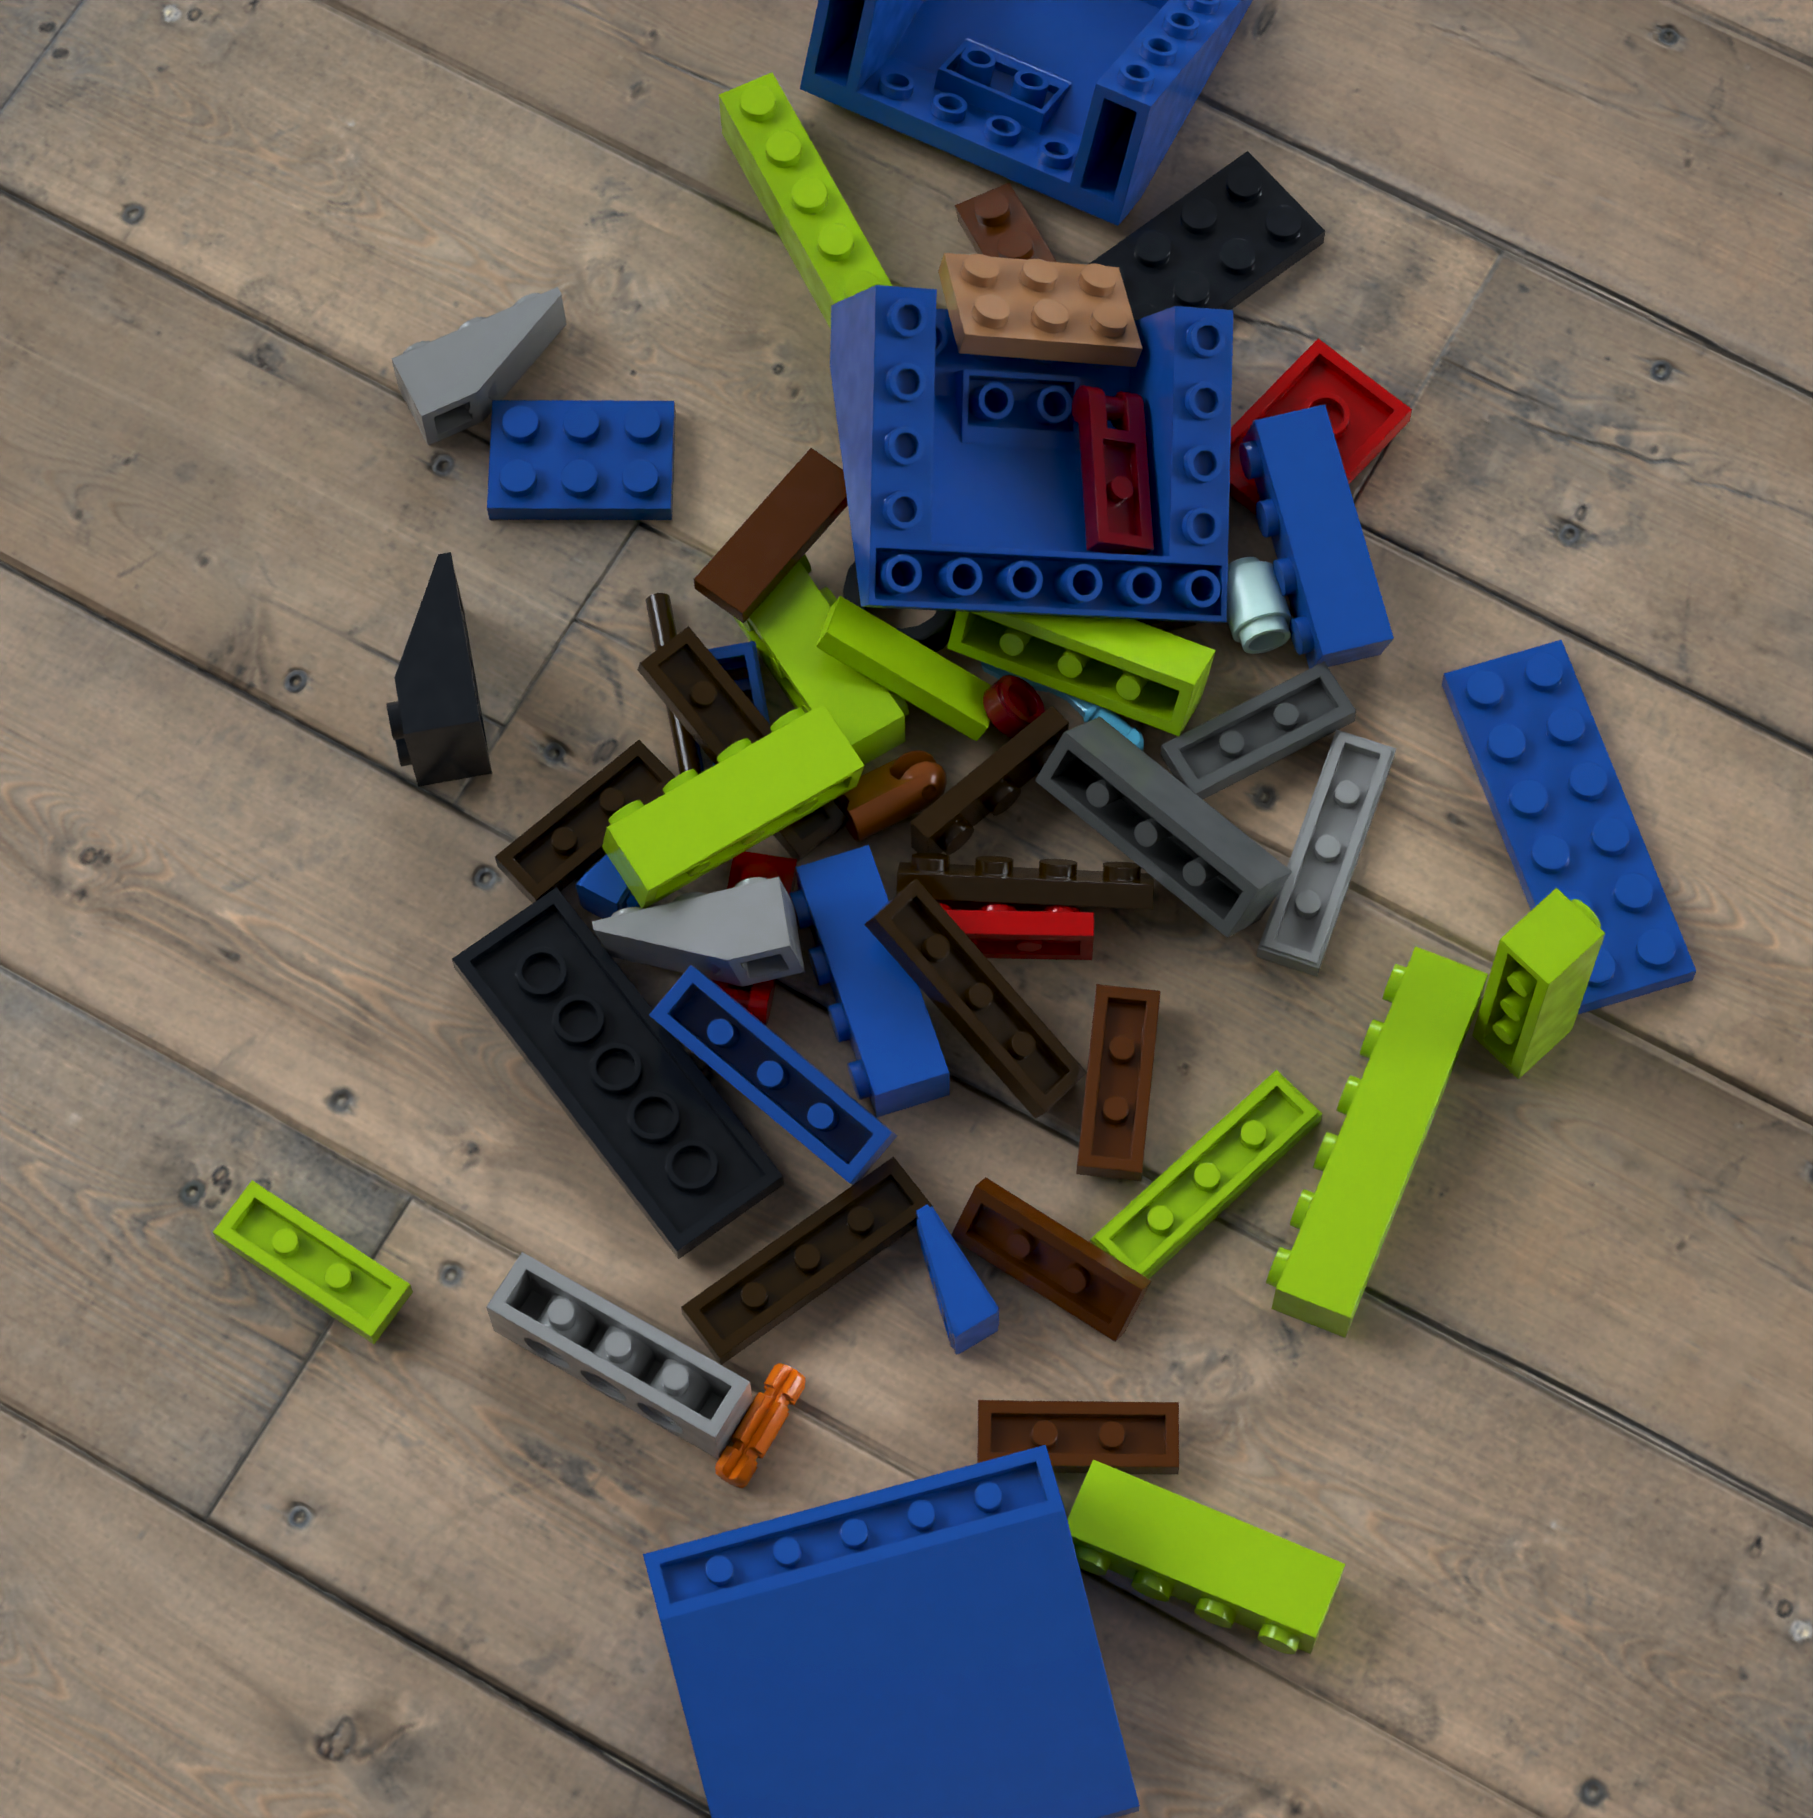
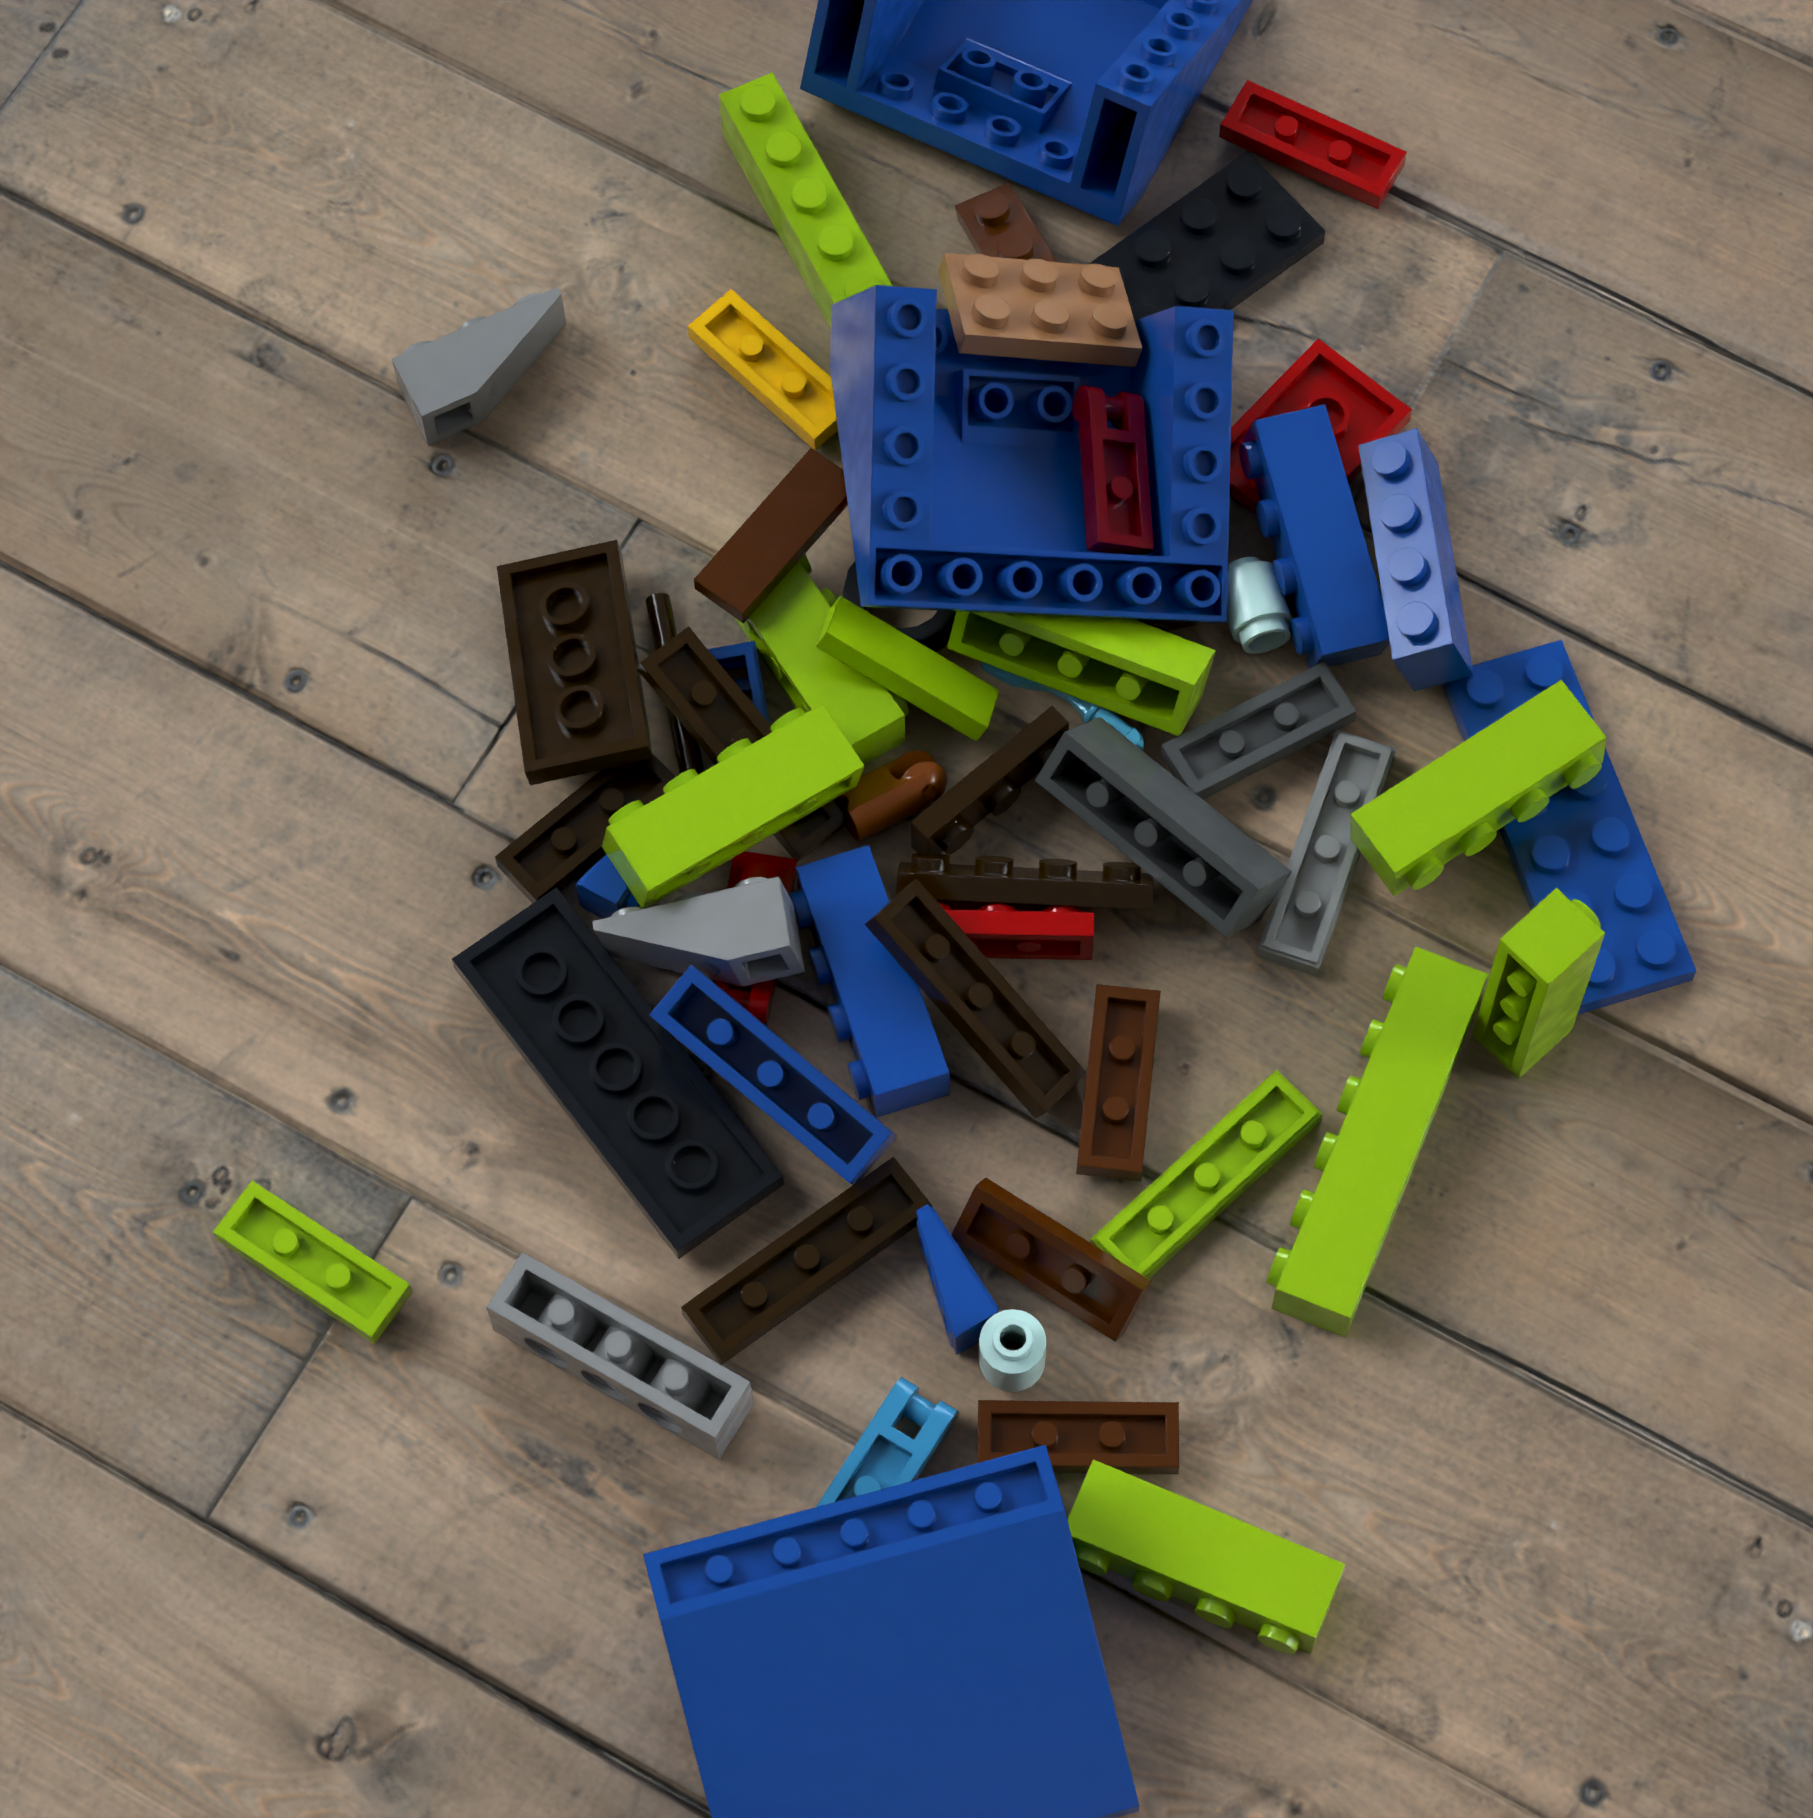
black slope [387,552,492,787] -> none
blue plate [487,400,676,520] -> none
orange axle [715,1363,805,1488] -> none
dark red tile [983,675,1045,738] -> none
none -> dark brown plate [497,540,653,786]
none -> yellow plate [687,289,838,450]
none -> dark azure plate [816,1377,959,1507]
none -> light aqua brick [979,1309,1046,1392]
none -> red plate [1219,80,1407,209]
none -> lime brick [1350,680,1607,896]
none -> brick [1358,428,1474,692]

